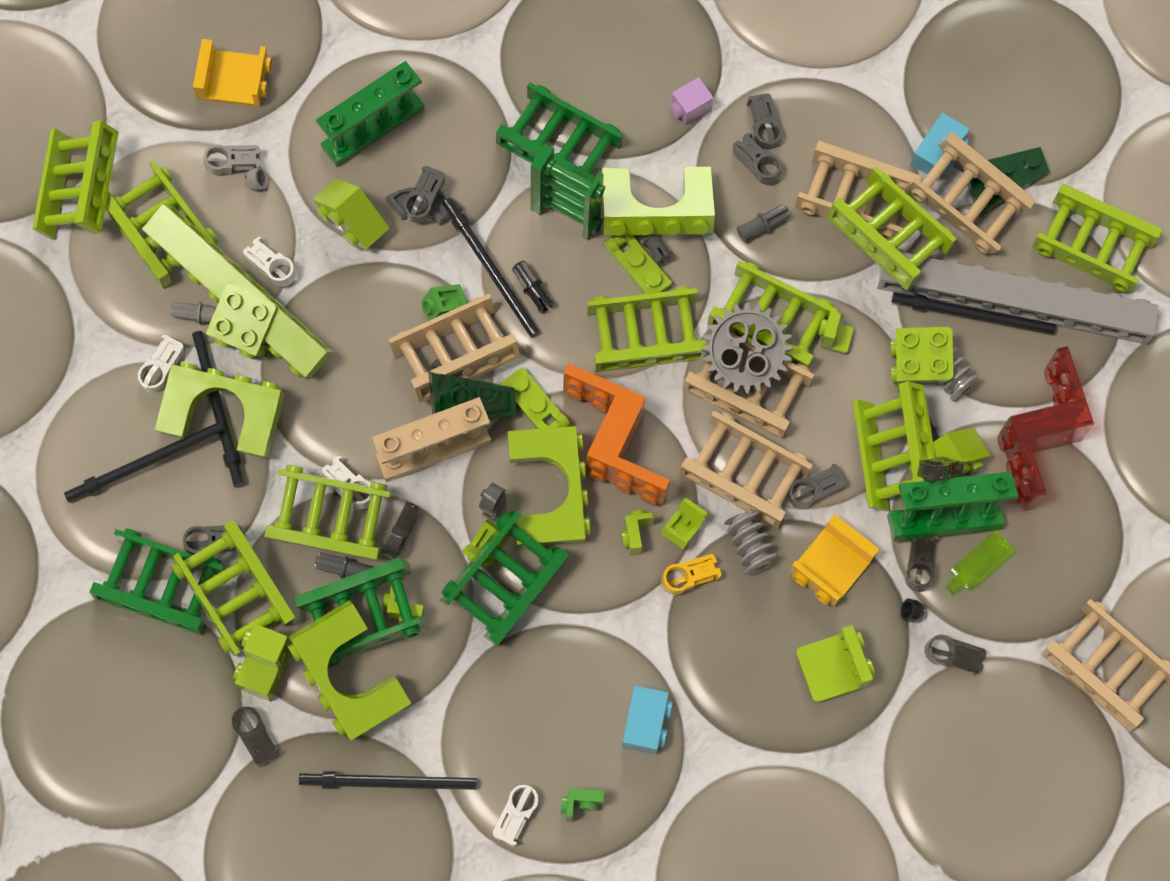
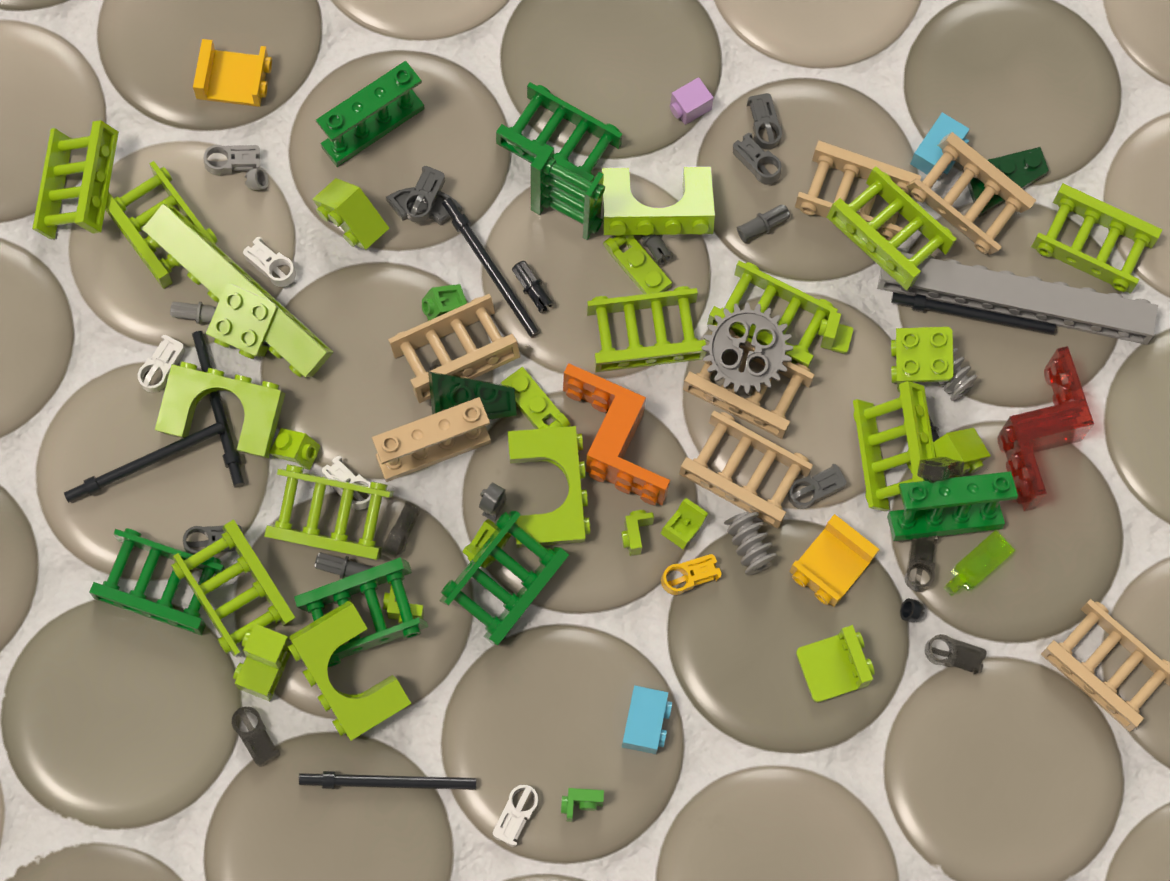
none -> lime bracket [269,428,320,470]

